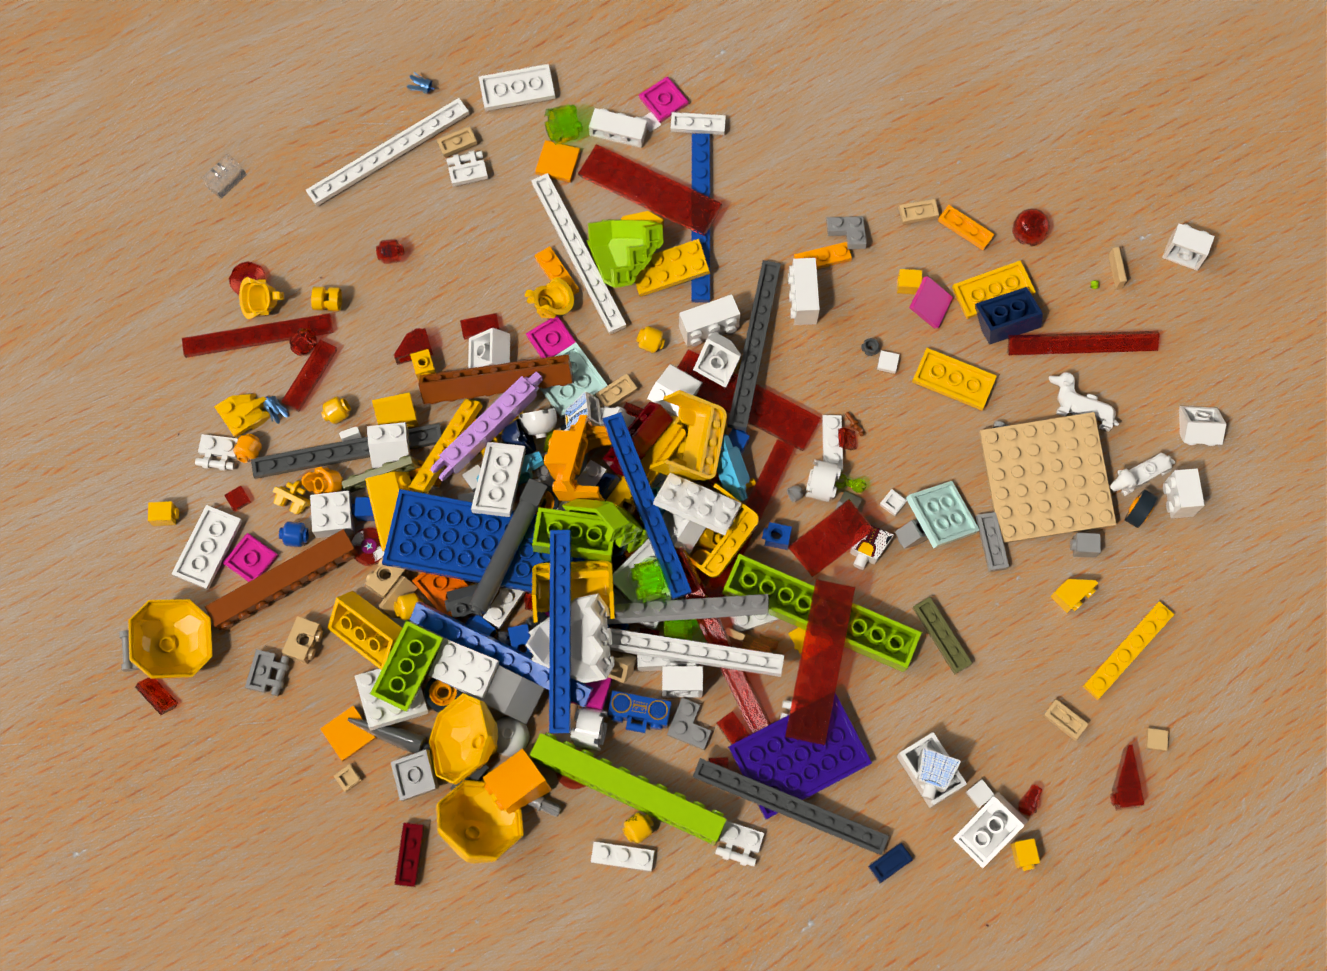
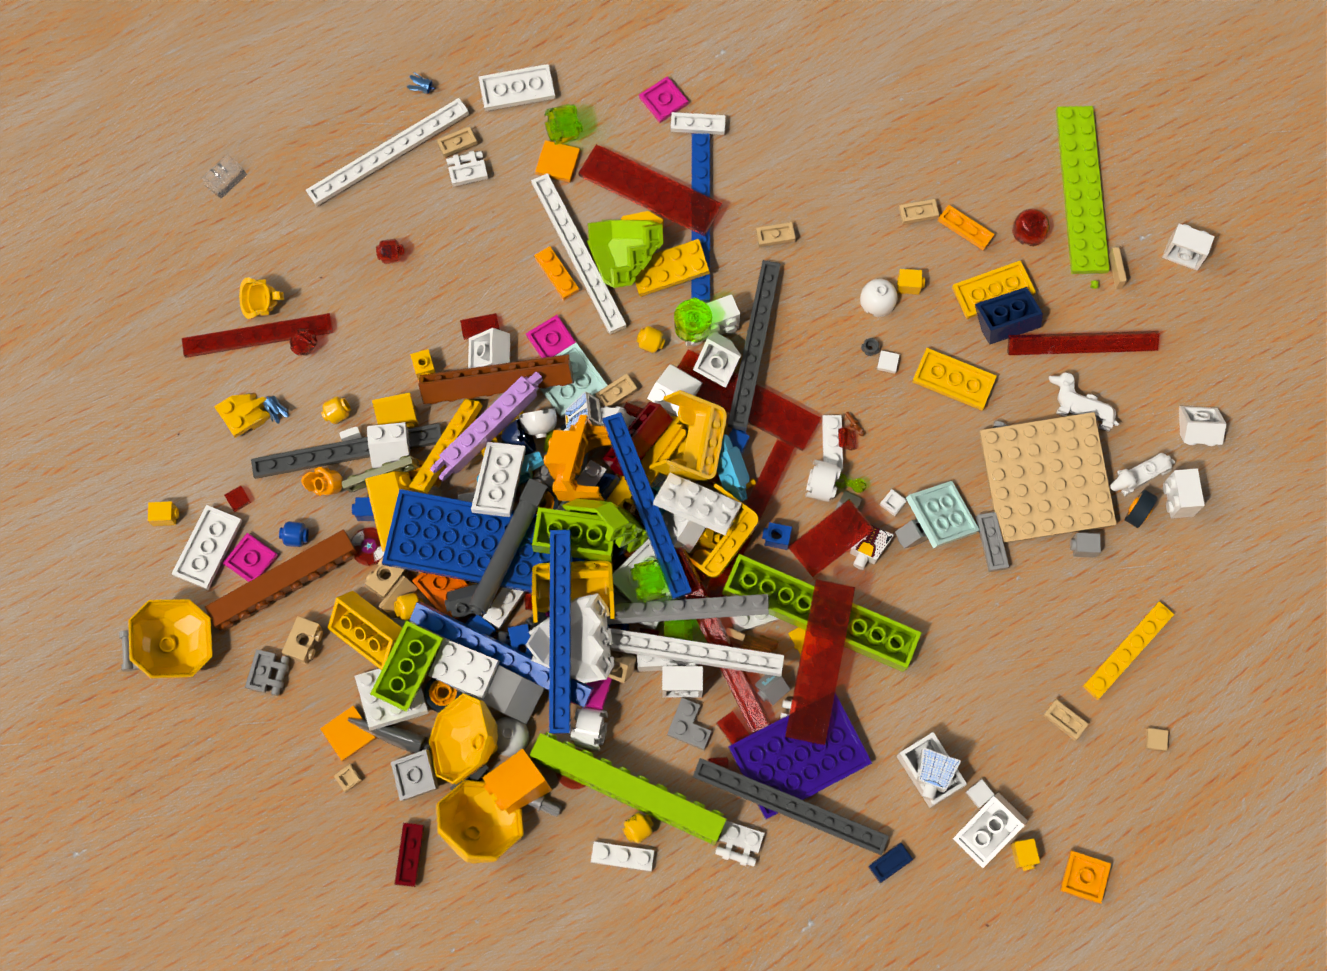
clear red plate [135,677,178,715] -> none
white plate [195,434,238,471] -> none
clear red tile [229,262,267,295] -> none
light orange head [233,434,262,463] -> none
yellow hips [273,480,311,514] -> none
clear red plate [281,339,337,412] -> none
white brick [310,491,355,538] -> none
yellow wheel [311,286,342,311] -> none
clear red slope [394,328,433,365] -> none
white tile [462,465,481,492] -> none
yellow helmet [525,277,574,318] -> none
white brick [589,108,647,148] -> none
blue piece [608,691,671,733] -> none
white sticker [642,112,661,132] -> none
light grey hinge [787,485,803,502] -> none
white brick [788,258,820,325] -> none
light orange plate [793,242,852,269] -> none
light grey plate [826,216,866,249] -> none
dark pink tile [909,276,953,329] -> none
olive plate [913,597,972,675] -> none
clear red cone [1018,785,1042,816] -> none
yellow slope [1050,579,1098,613] -> none
clear red slope [1110,744,1145,810] -> none
none -> clear neon green brick [674,298,712,343]
none -> light grey brick [754,675,791,705]
none -> tan plate [756,222,796,247]
none -> white cylinder [860,278,898,317]
none -> lime plate [1056,106,1109,274]
none -> light orange plate [1060,851,1111,904]

